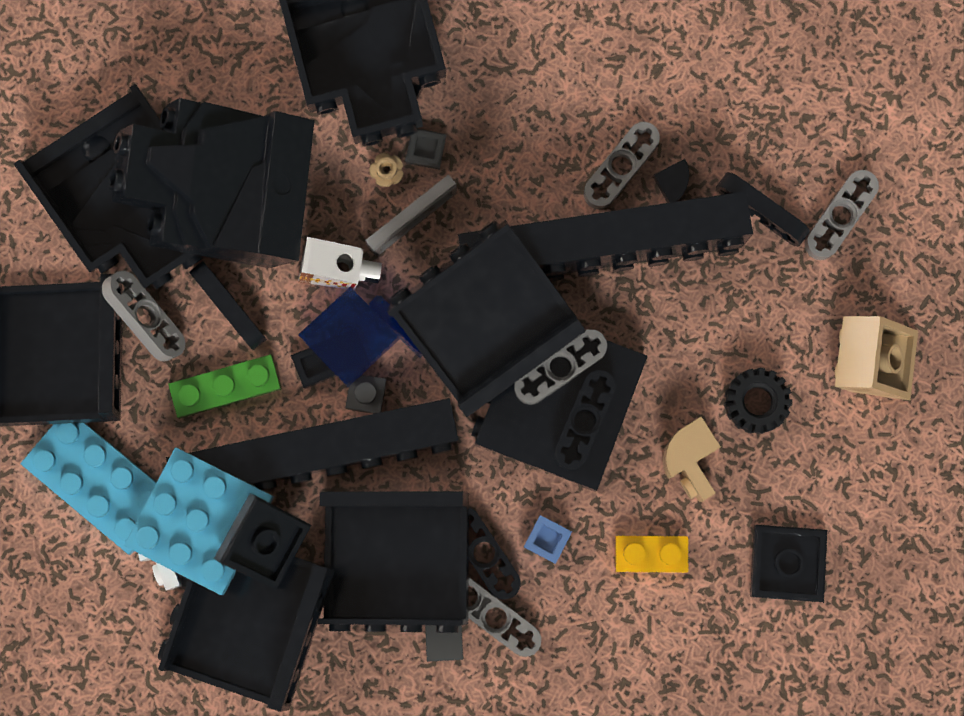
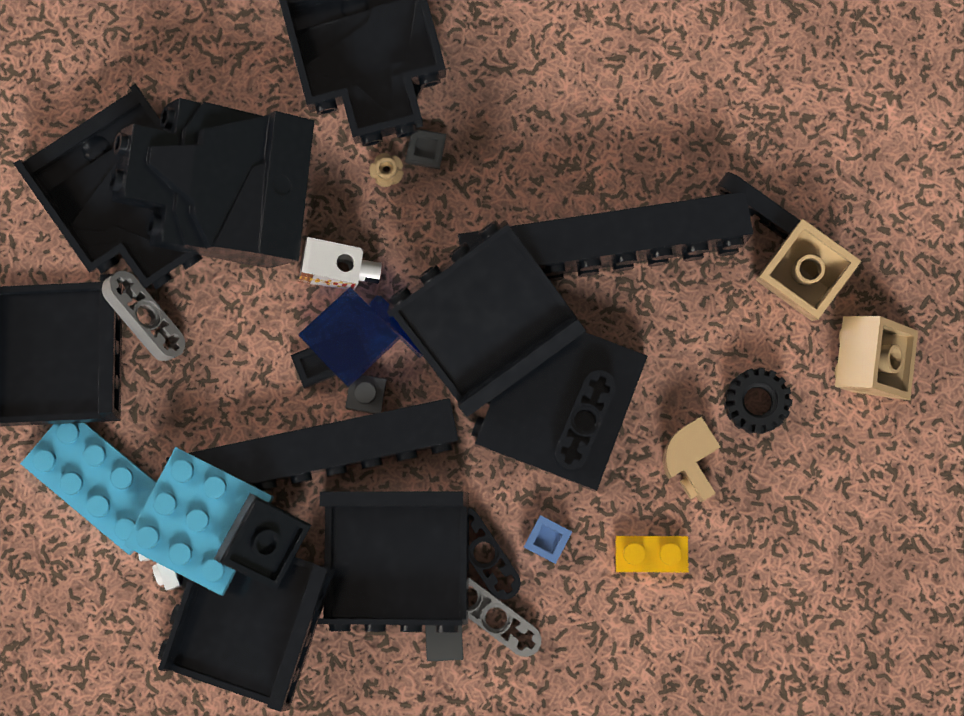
bright green plate [168,354,282,419] -> none
black beam [189,261,267,350] -> none
light grey tile [365,174,457,256] -> none
light grey beam [514,329,607,405] -> none
light grey beam [584,122,660,209] -> none
black tile [653,159,689,203] -> none
black tile [750,525,828,602] -> none
light grey beam [805,170,879,260] -> none
none -> tan slope [755,219,861,321]

